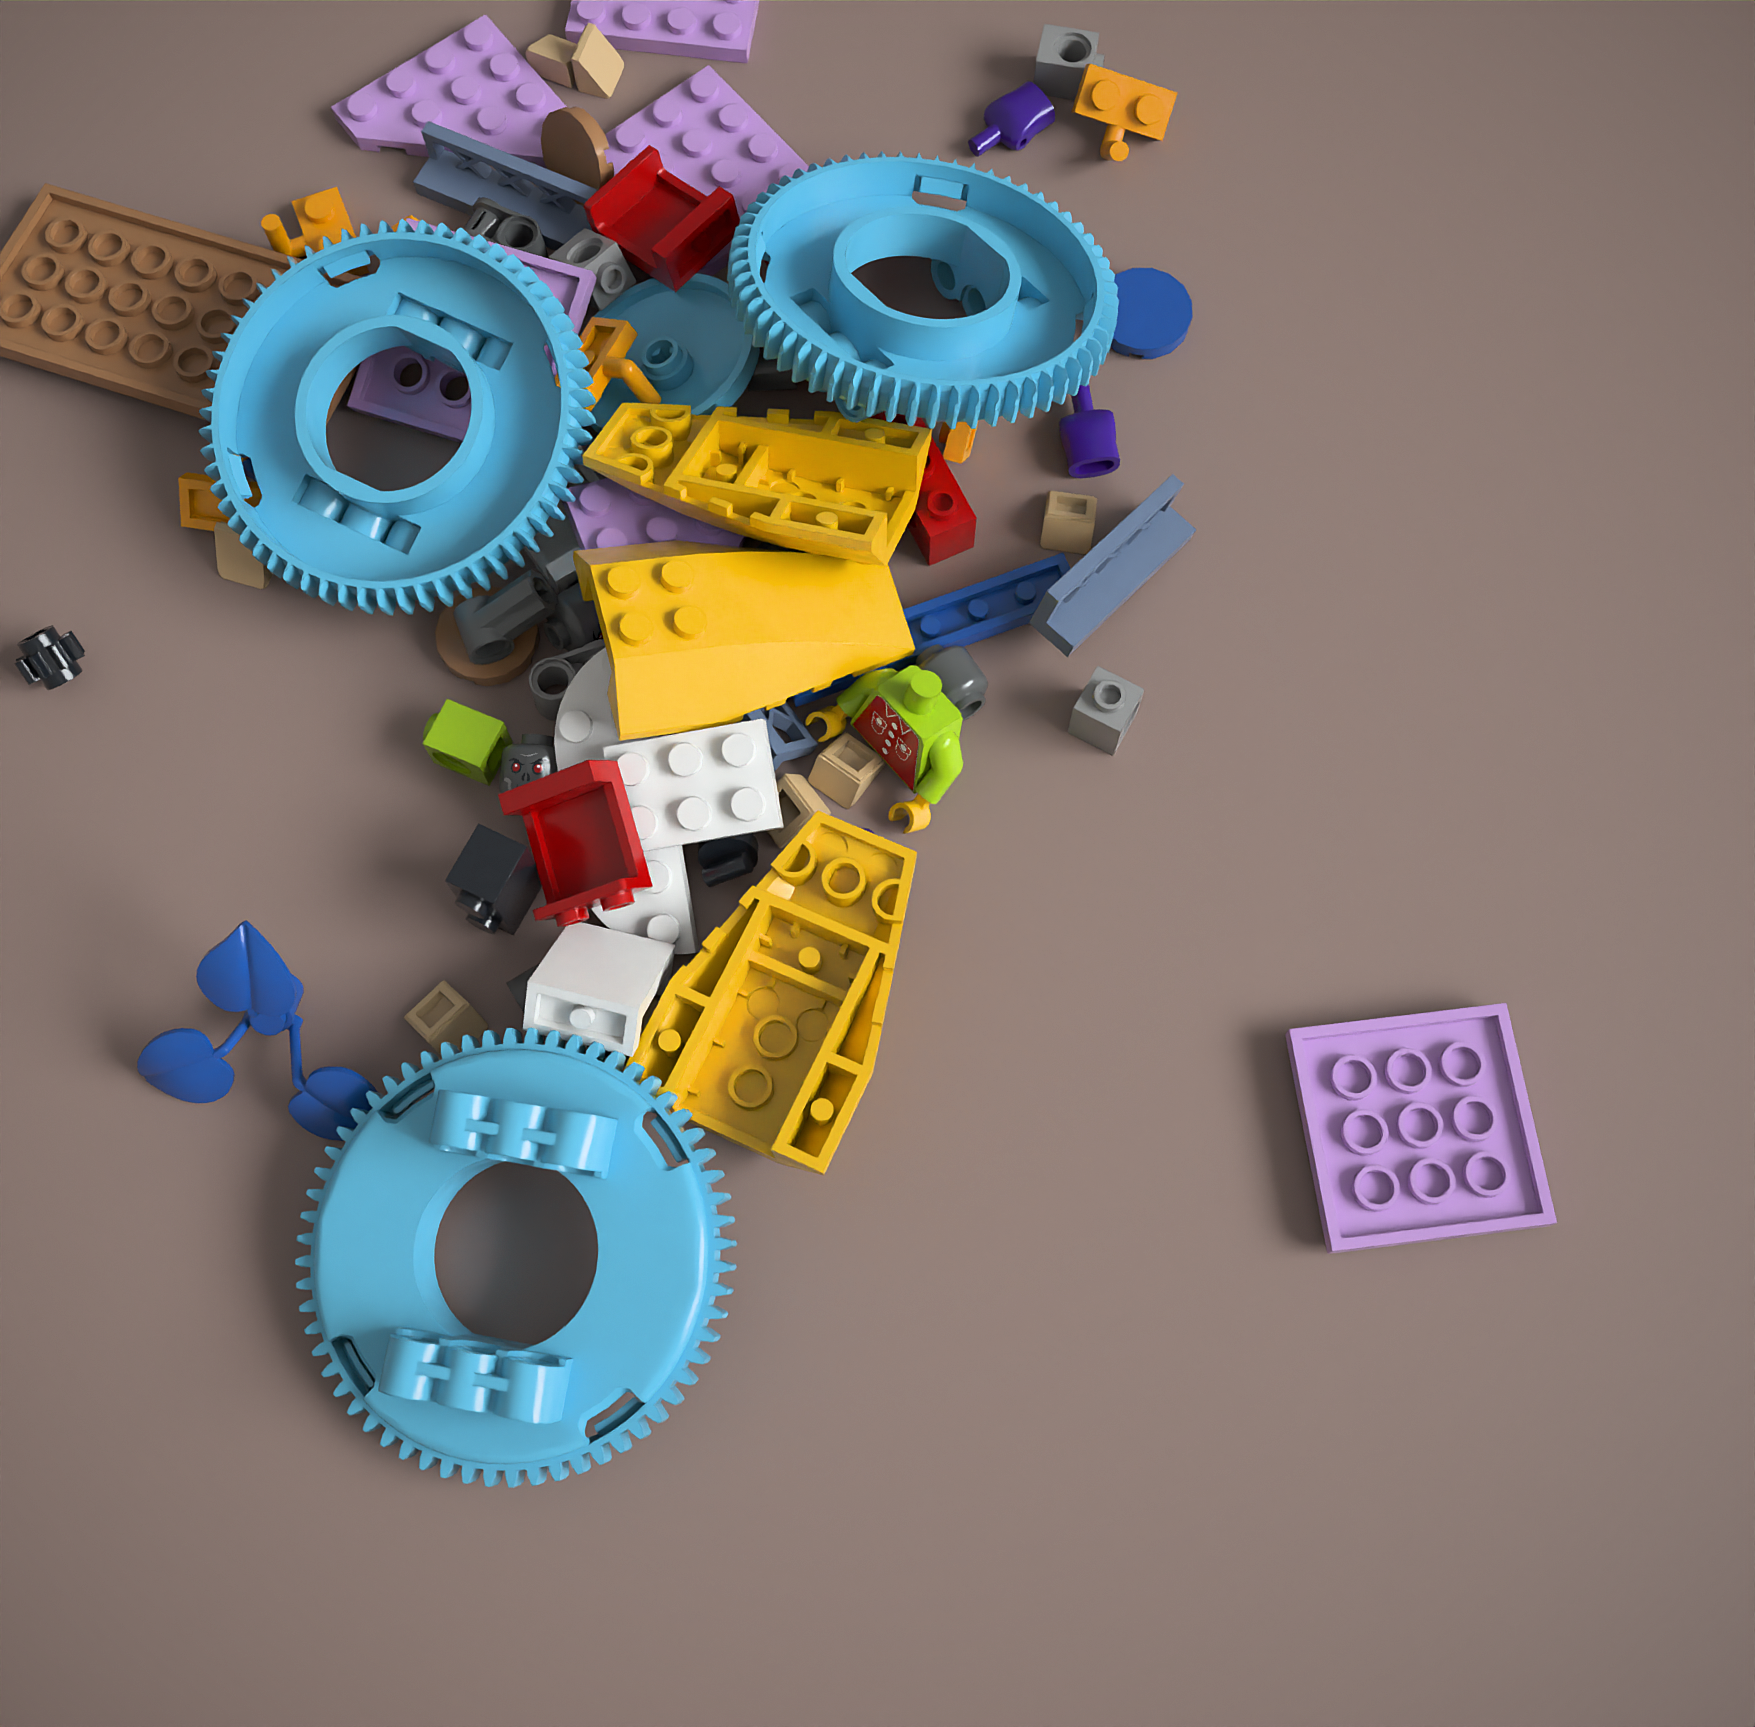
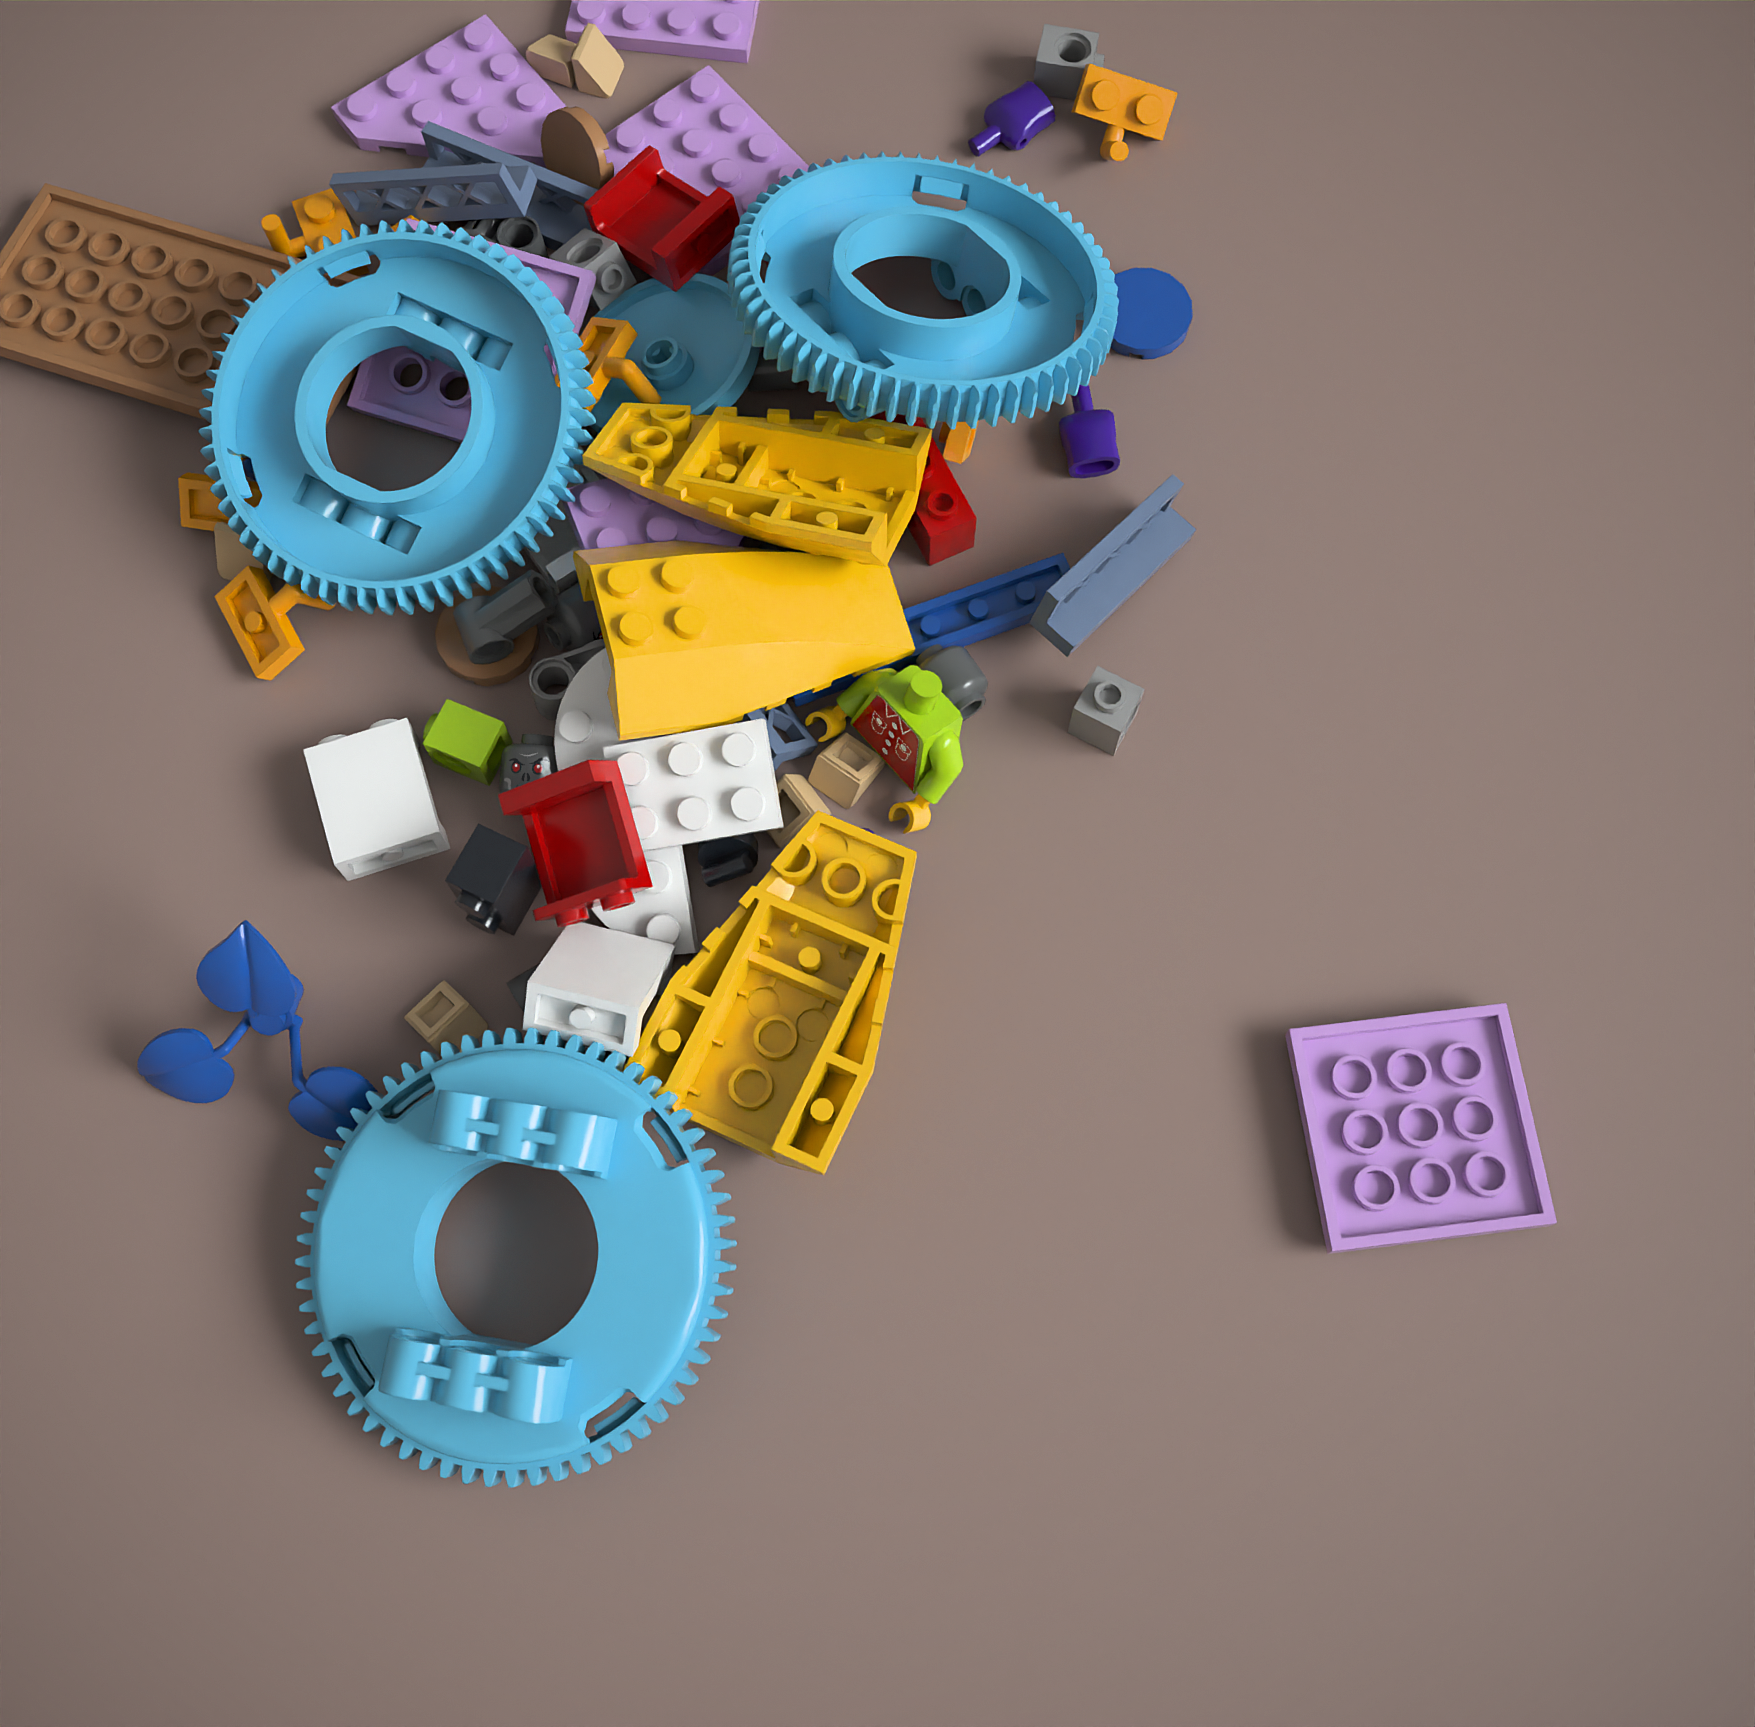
black gear [14,625,85,690] -> none
tan slope [1040,491,1097,554] -> none
none -> light orange plate [214,565,336,681]
none -> white panel [303,718,450,881]
none -> sand blue fence [329,163,537,226]

